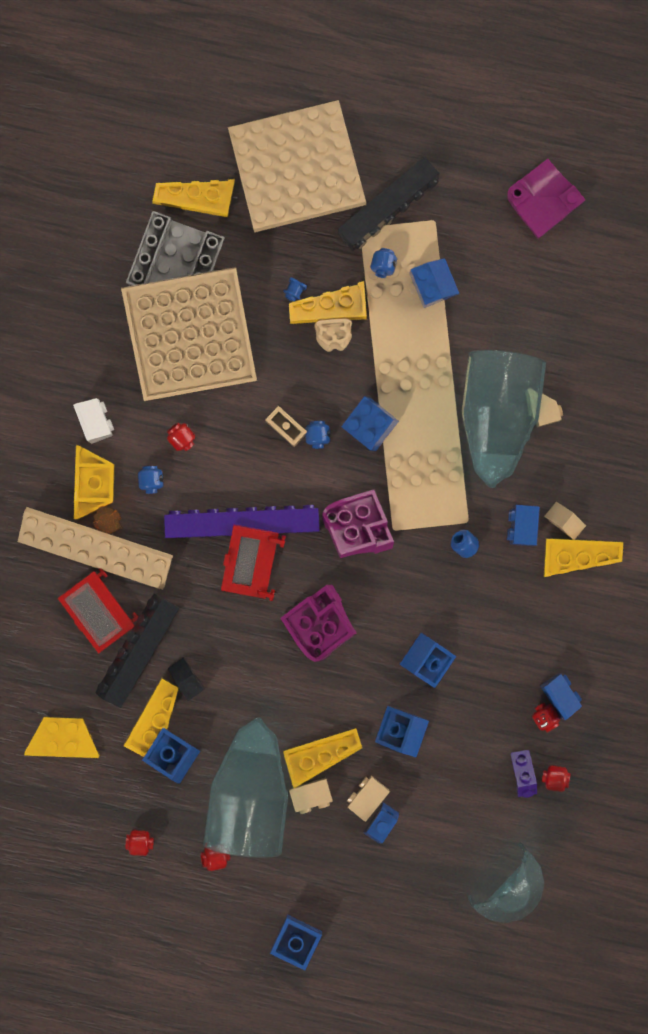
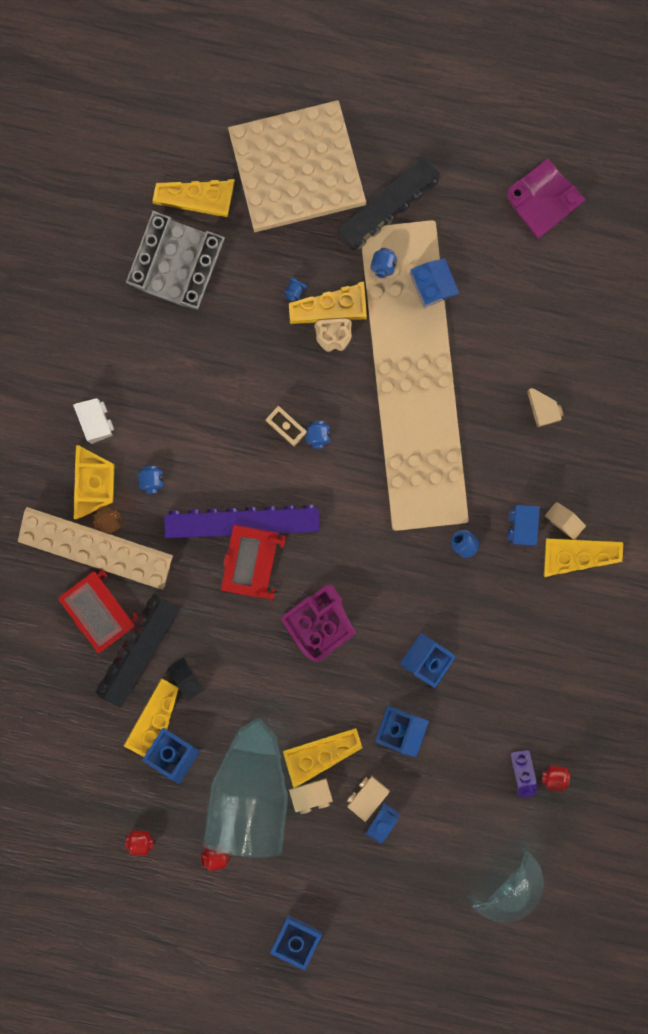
yellow wing [24,717,99,758] -> none
tan plate [121,267,257,401] -> none
red head [167,422,195,451] -> none
magenta slope [322,490,394,558] -> none
blue brick [341,396,399,451] -> none
clear light blue windscreen [461,350,546,488] -> none
red head [532,702,561,732] -> none
blue slope [540,673,582,720] -> none

